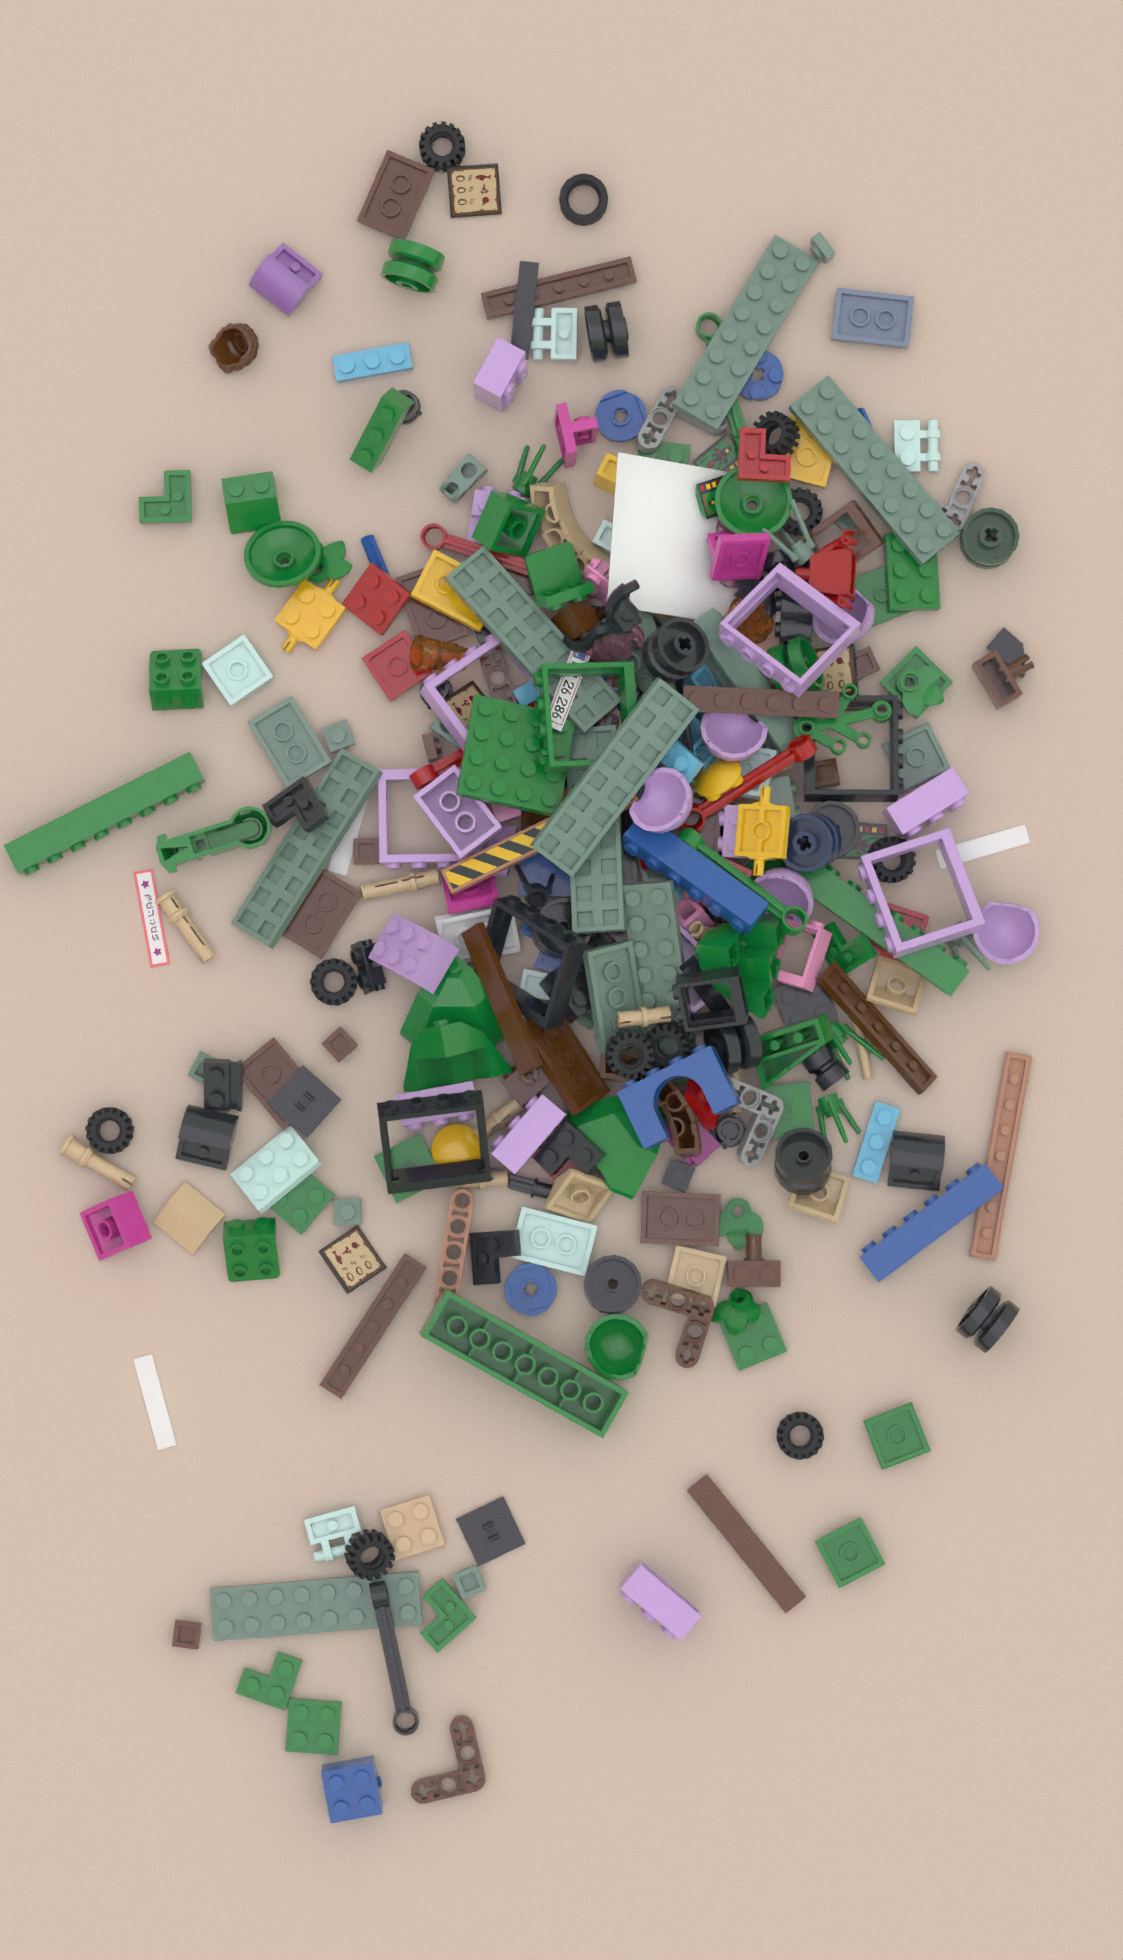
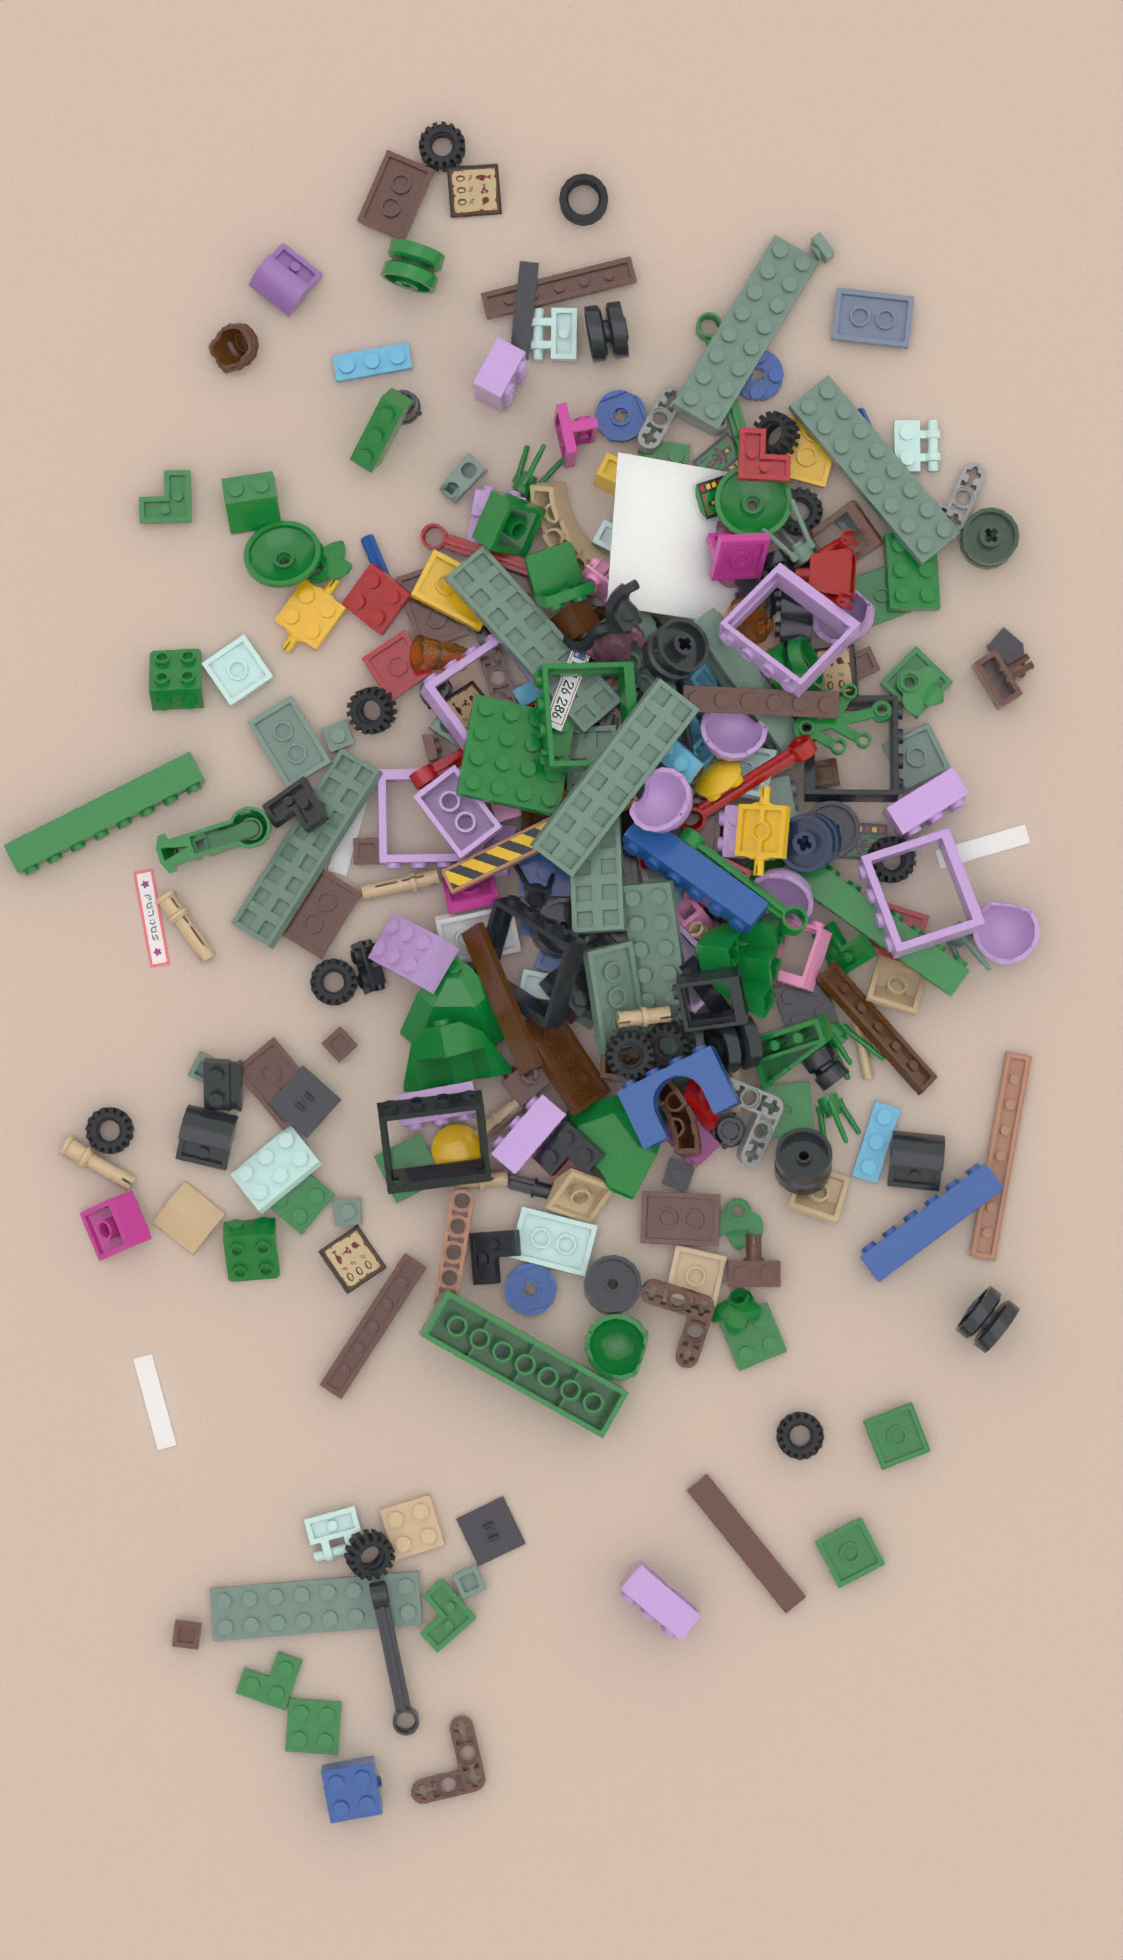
none -> black tyre [346,686,397,735]

